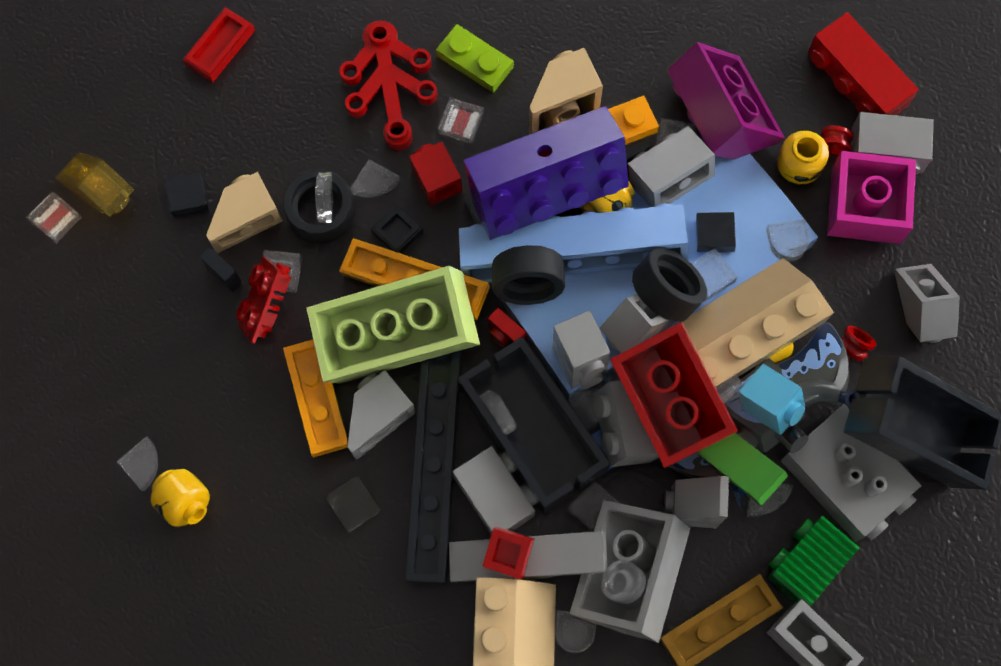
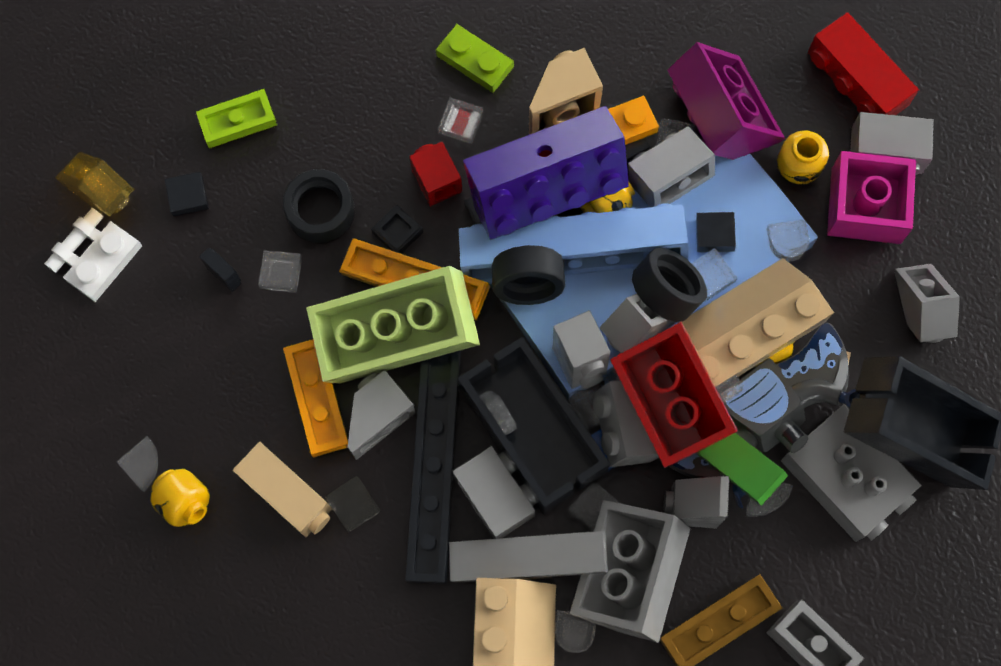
clear tile [27,191,82,243] -> none
red tile [183,7,255,82] -> none
tan slope [206,172,282,254] -> none
red hinge [236,256,292,344] -> none
clear tile [315,172,333,223] -> none
red plant [339,21,438,151] -> none
clear tile [350,159,401,198] -> none
red plate [482,527,534,579] -> none
red plate [488,308,526,349] -> none
clear tile [603,560,646,604] -> none
medium azure brick [738,363,805,435] -> none
green brick [767,516,860,607] -> none
red bush [820,125,854,157] -> none
red bush [840,325,876,361] -> none
none -> white plate [44,208,142,302]
none -> lime plate [196,89,277,149]
none -> tan brick [233,441,332,537]

